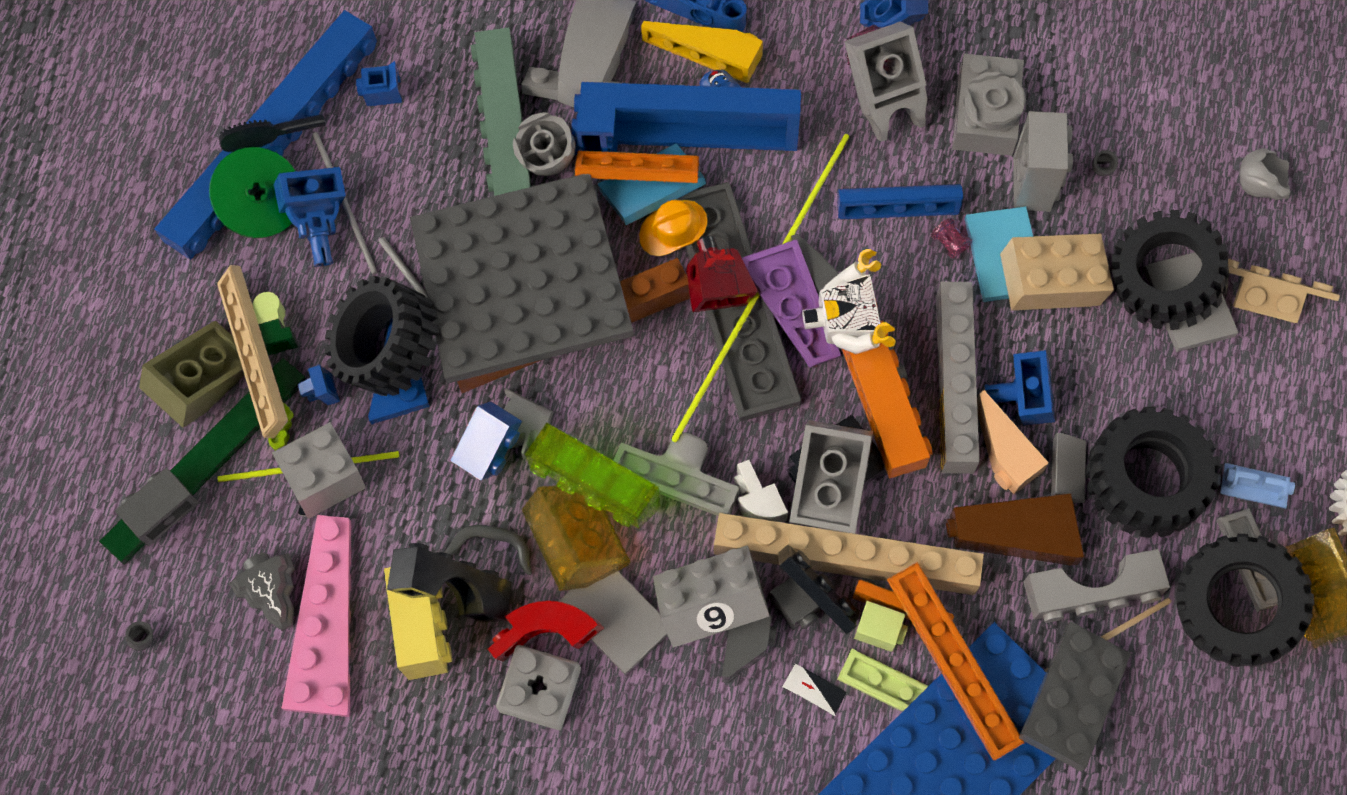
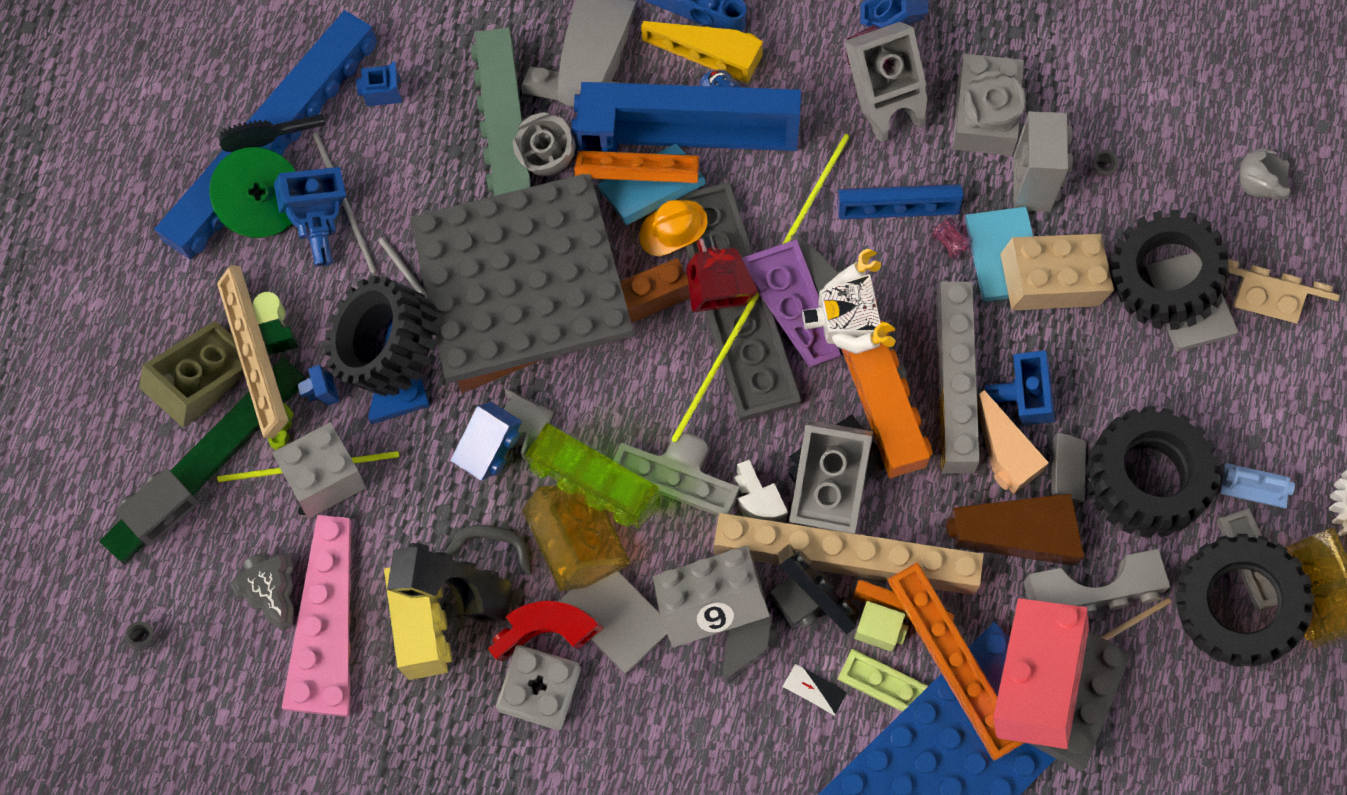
none -> coral brick [993,598,1089,749]

